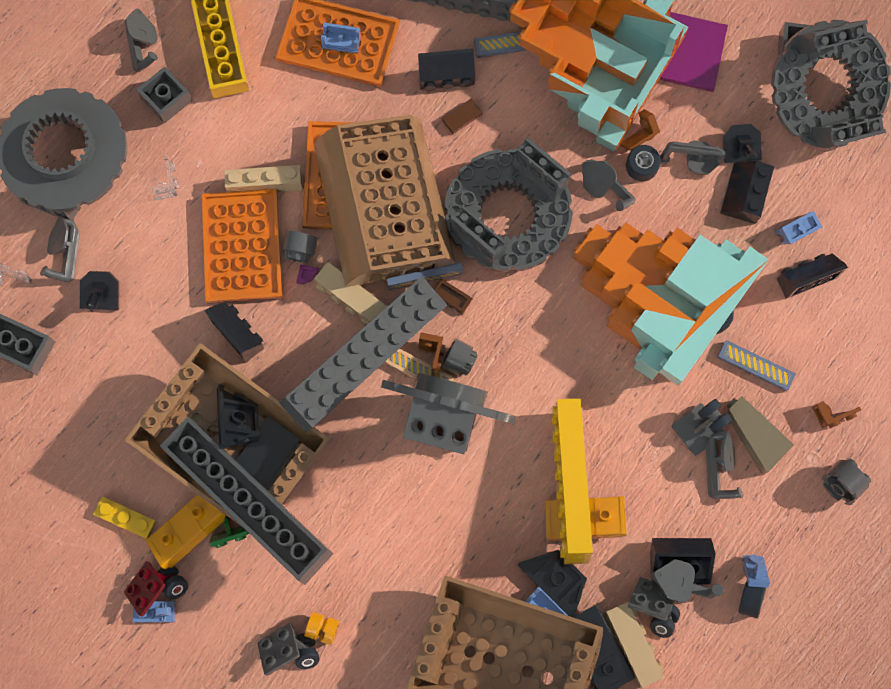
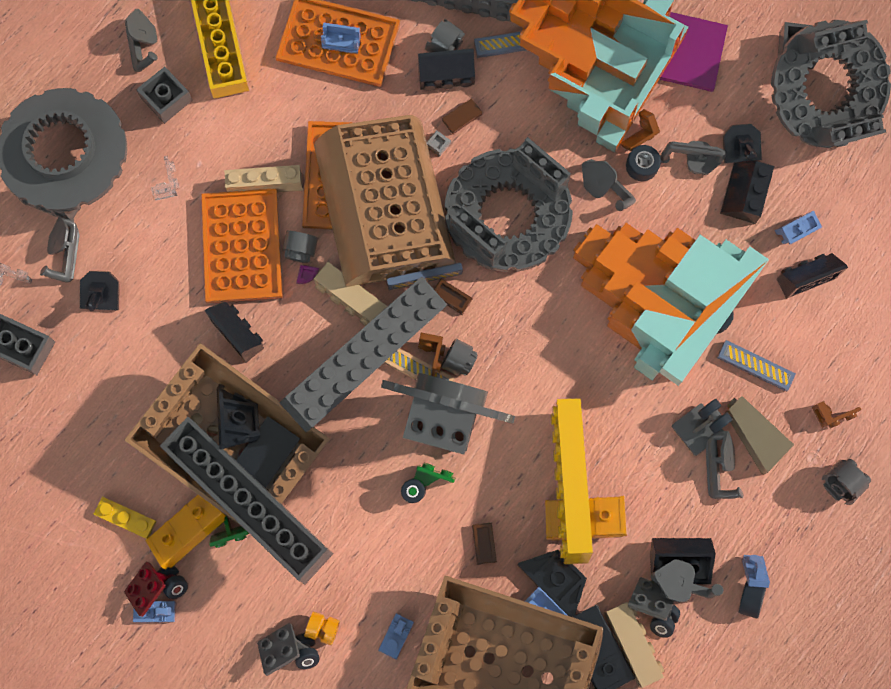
none -> medium blue hinge [378,614,414,660]
none -> plate [401,462,456,503]
none -> dark grey brick [425,19,465,52]
none -> light grey tile [427,130,451,157]
none -> reddish brown tile [472,522,497,565]

